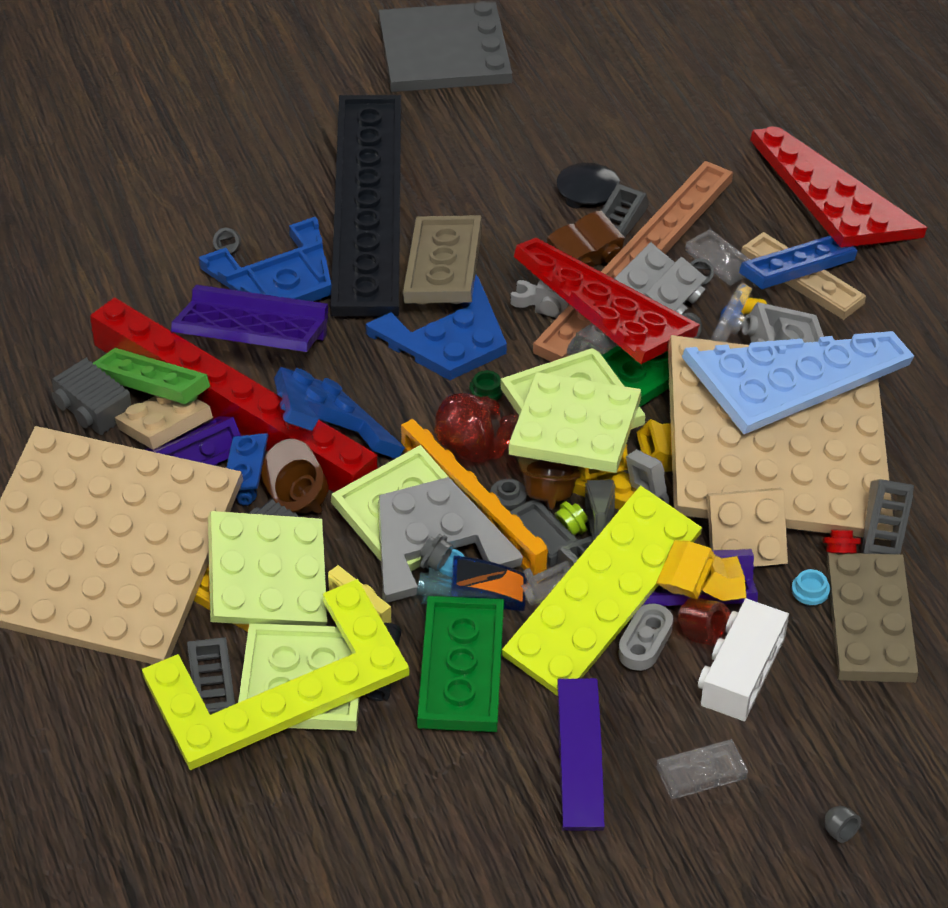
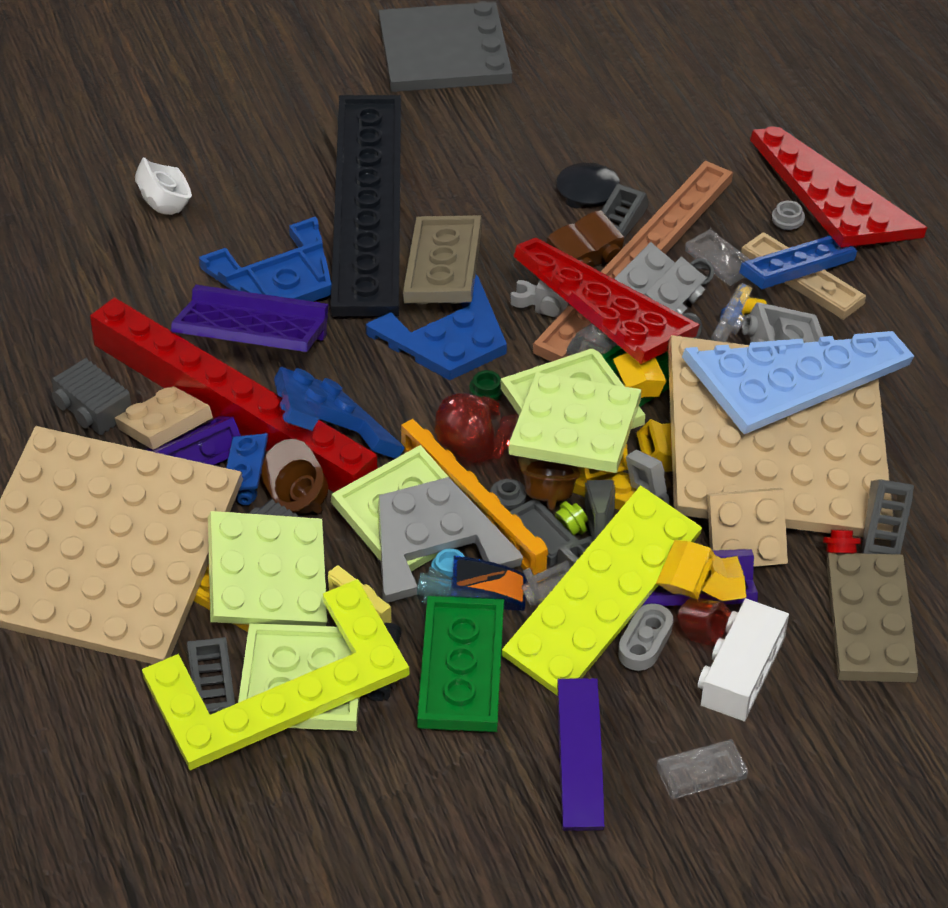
bright green plate [93,348,210,404] -> none
dark grey hinge [213,228,241,254] -> none
dark grey plate [420,534,453,571] -> none
medium azure plate [792,569,830,605] -> none
dark grey hinge [825,805,861,843] -> none
none -> white piece [135,157,192,215]
none -> yellow piece [613,353,666,398]
none -> light grey plate [772,200,805,230]

